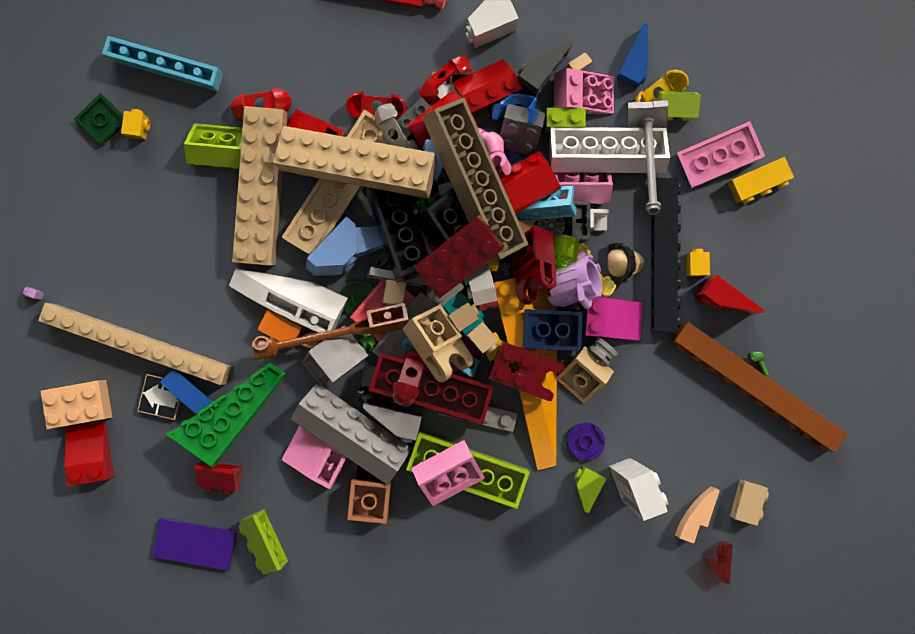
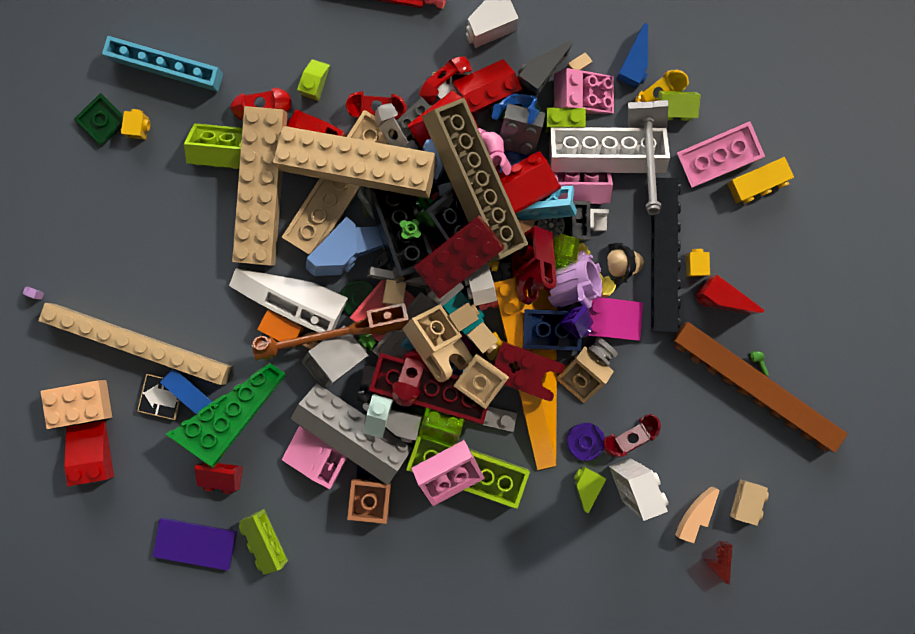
none -> lime slope [297,59,330,101]
none -> light aqua slope [363,394,393,438]
none -> bright green plate [400,219,421,239]
none -> clear neon green brick [418,408,464,447]
none -> tan tile [454,354,509,409]
none -> dark purple slope [559,306,593,339]
none -> dark red piece [604,414,661,458]

